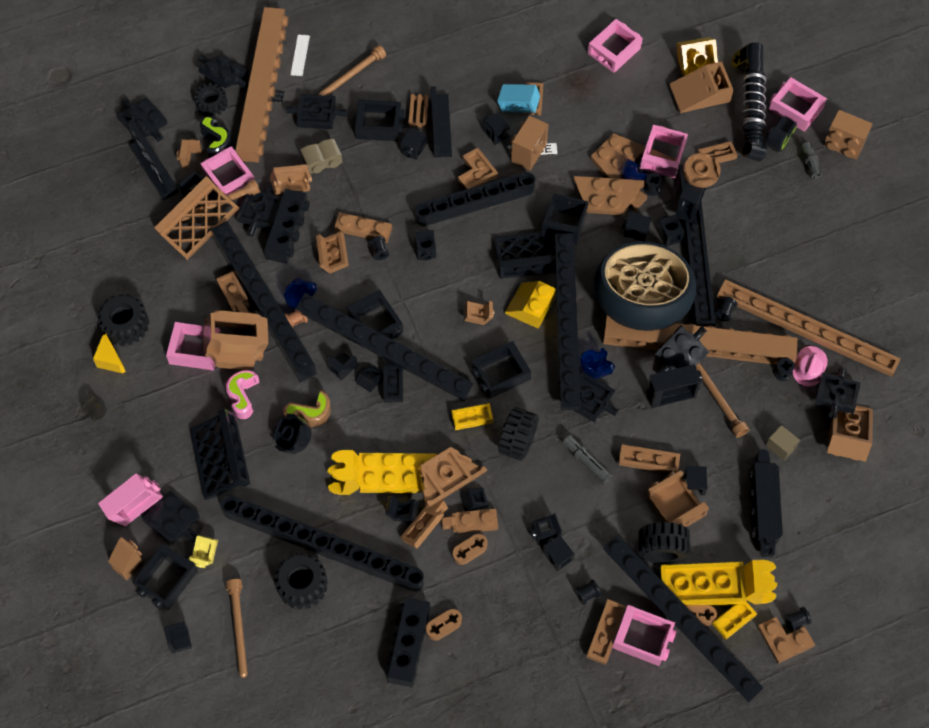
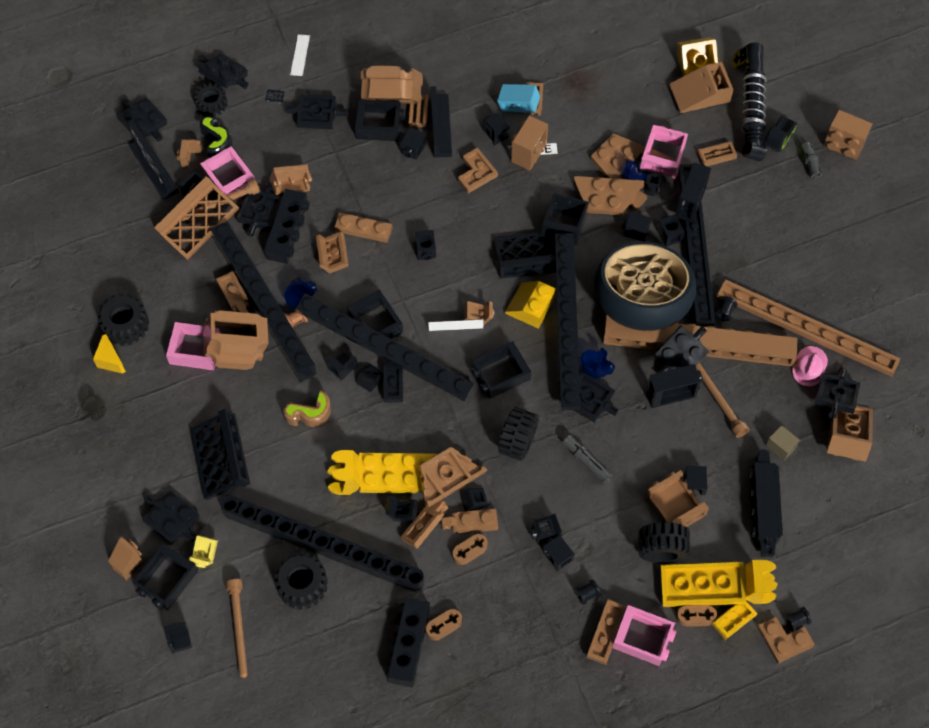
bright pink window [98,473,163,527] -> none
bright pink animal [226,370,260,419] -> none
medium nougat brick [236,7,288,163] -> none
black cylinder [273,414,312,454] -> none
dark tan brick [301,139,342,174] -> none
medium nougat piece [317,45,386,96] -> none
black bush [369,236,389,260] -> none
black beam [415,172,535,226] -> none
yellow plate [451,403,494,430] -> none
bright pink window [588,19,642,73] -> none
black plate [603,535,764,703] -> none
medium nougat plate [618,445,680,474] -> none
medium nougat tile [683,153,720,188] -> none
bright pink window [769,77,827,132] -> none
black bush [774,358,795,381] -> none
none -> medium nougat piece [361,66,423,104]
none -> white sticker [428,320,483,331]

